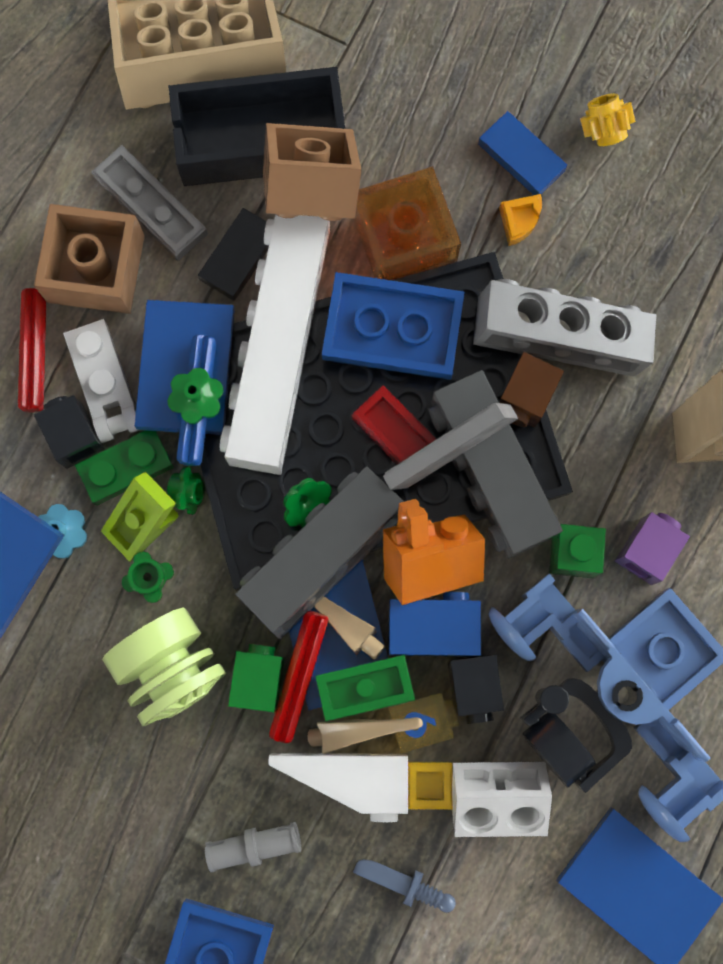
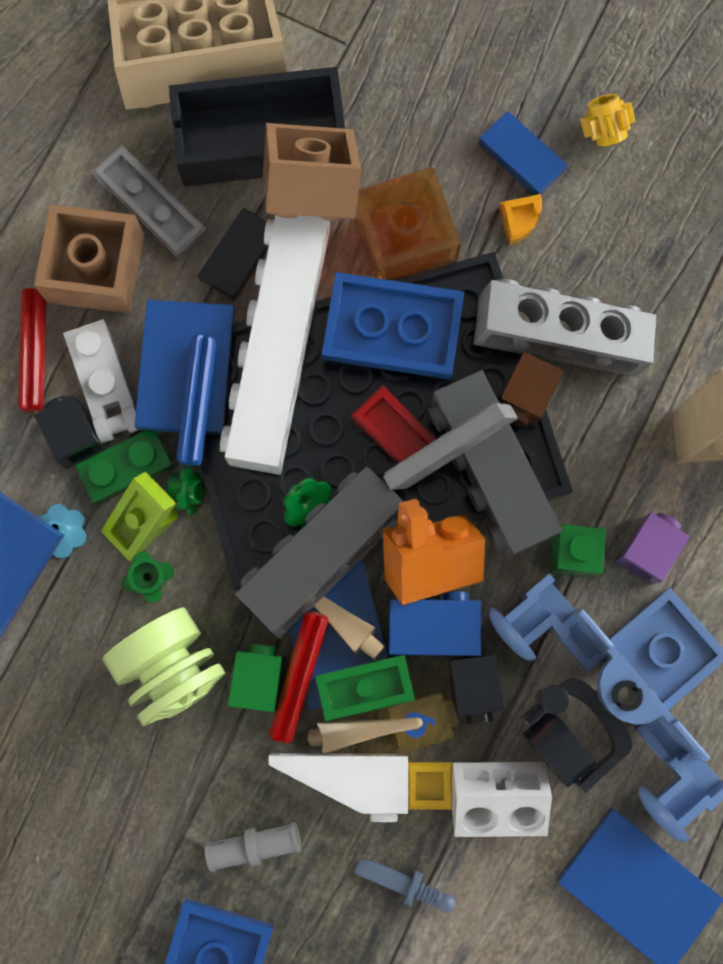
green plant [167,368,224,424] -> none

